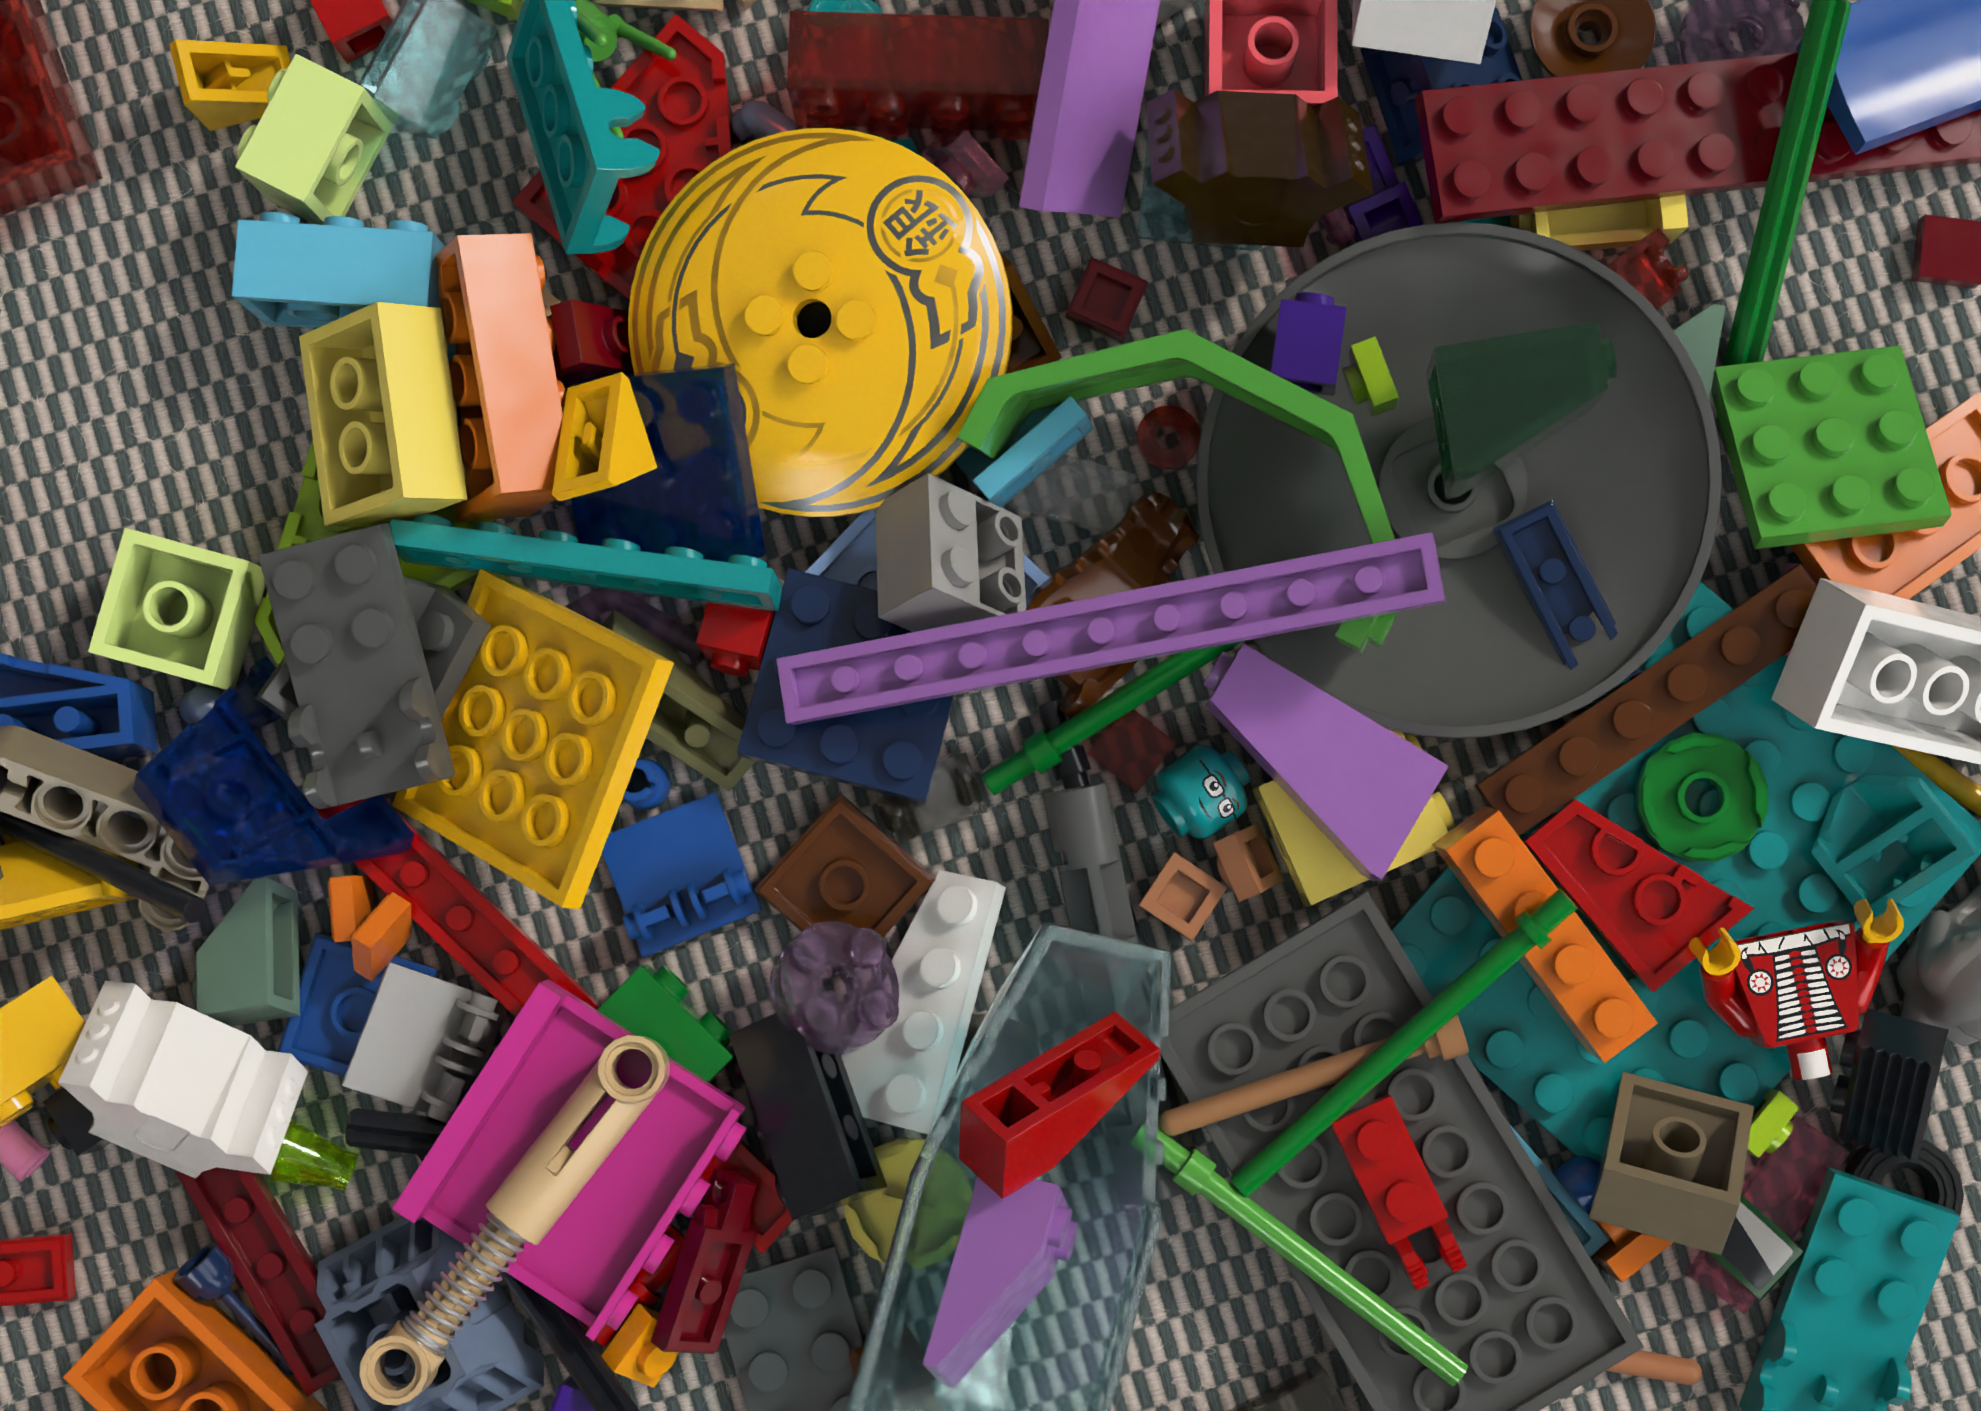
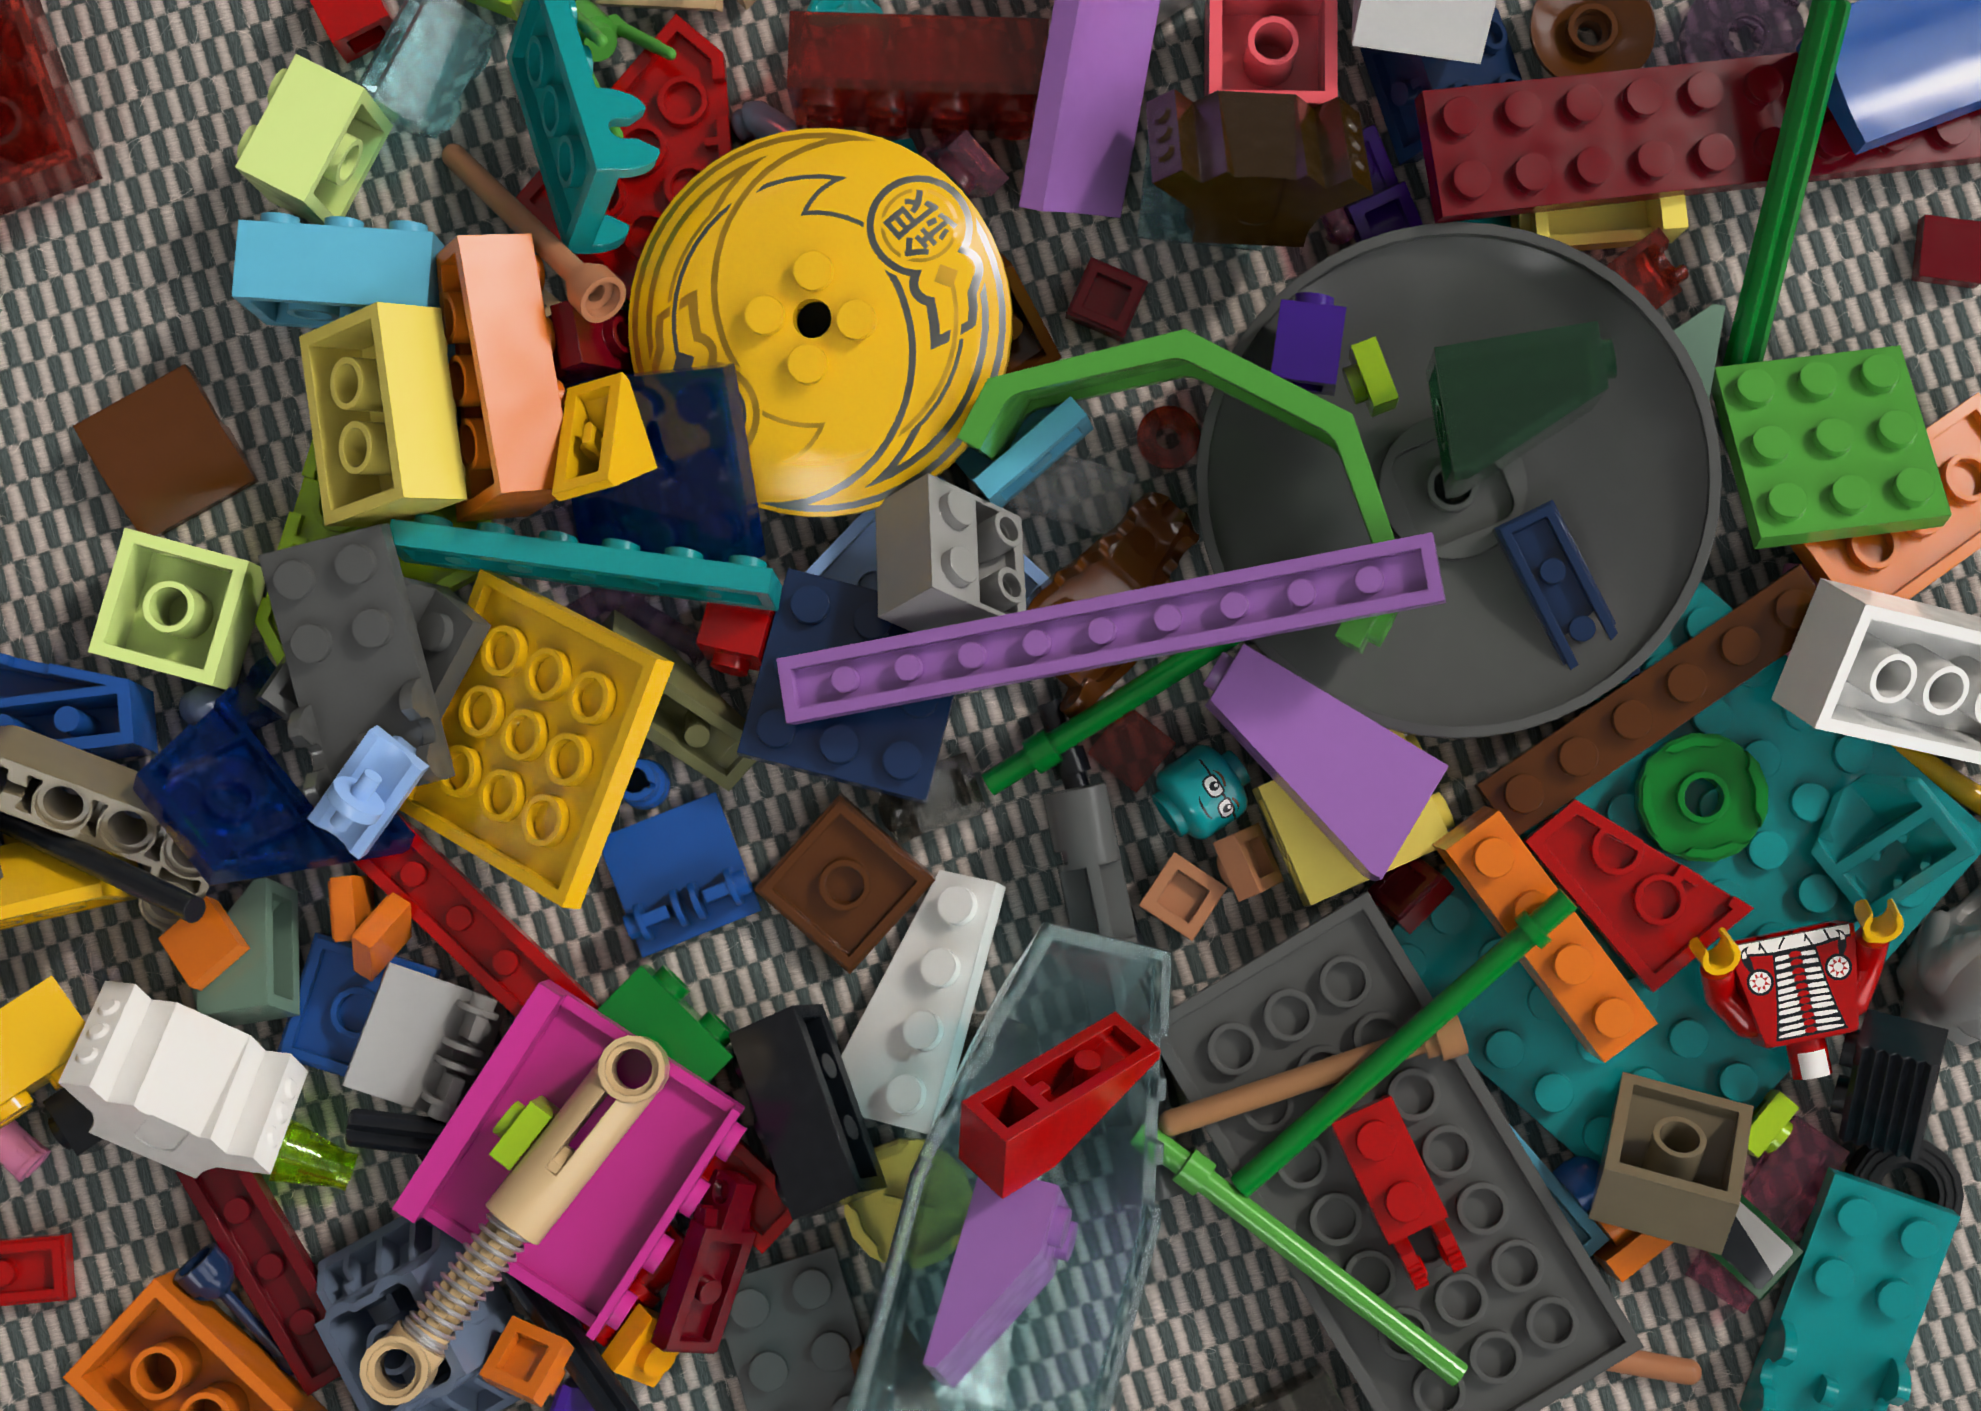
yellow slope [169,39,291,131] -> none
clear purple plate [770,921,899,1054] -> none
none -> reddish brown slope [73,364,259,537]
none -> orange tile [158,896,250,991]
none -> light blue hips [307,725,429,860]
none -> nougat piece [441,143,626,323]
none -> orange tile [479,1315,575,1408]
none -> lime plate [489,1095,560,1171]
none -> dark red tile [1367,858,1455,935]

